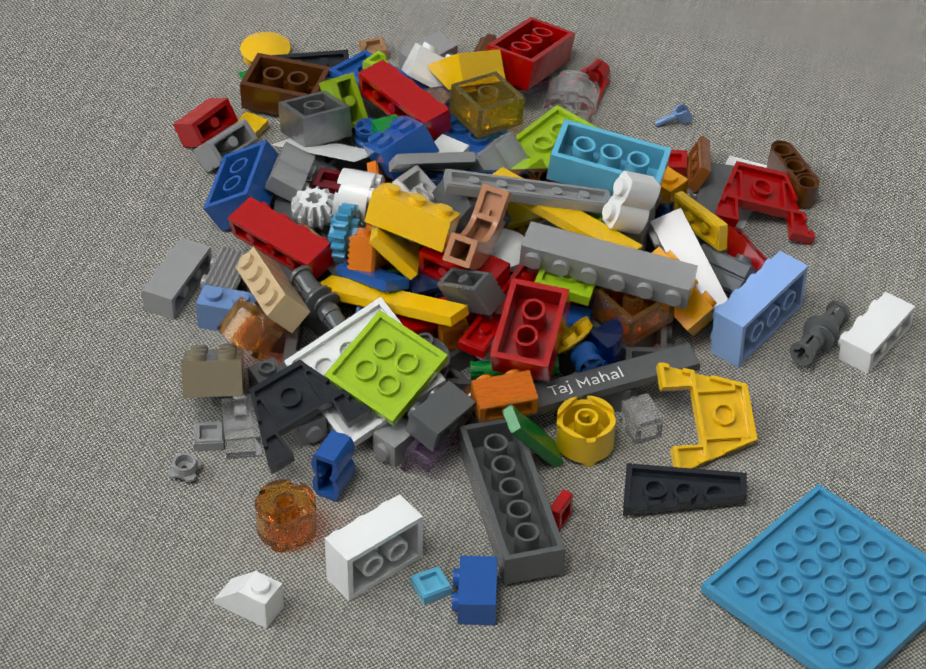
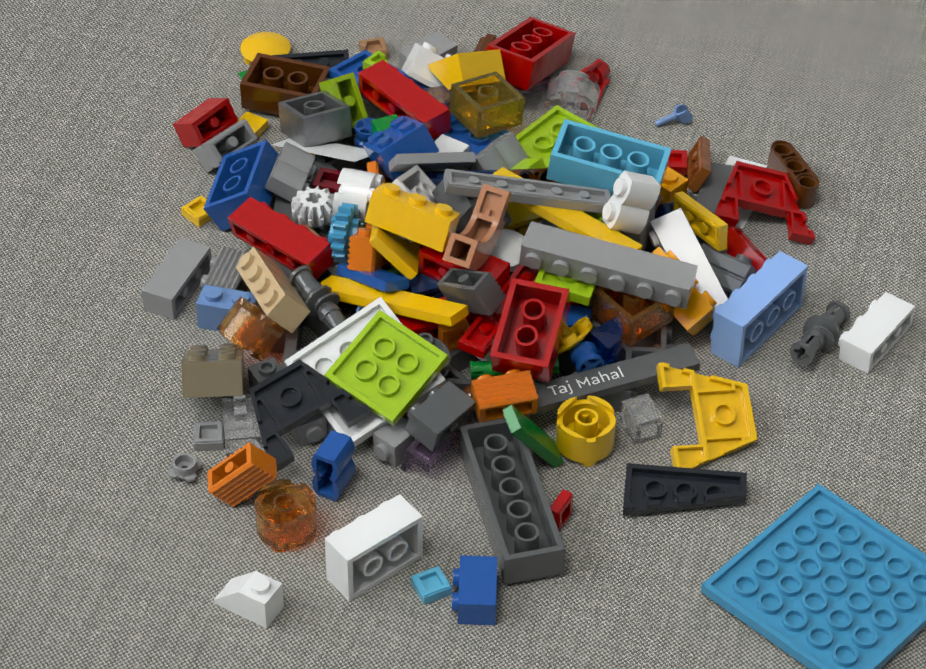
none -> yellow tile [181,195,212,227]
none -> orange brick [207,442,277,507]

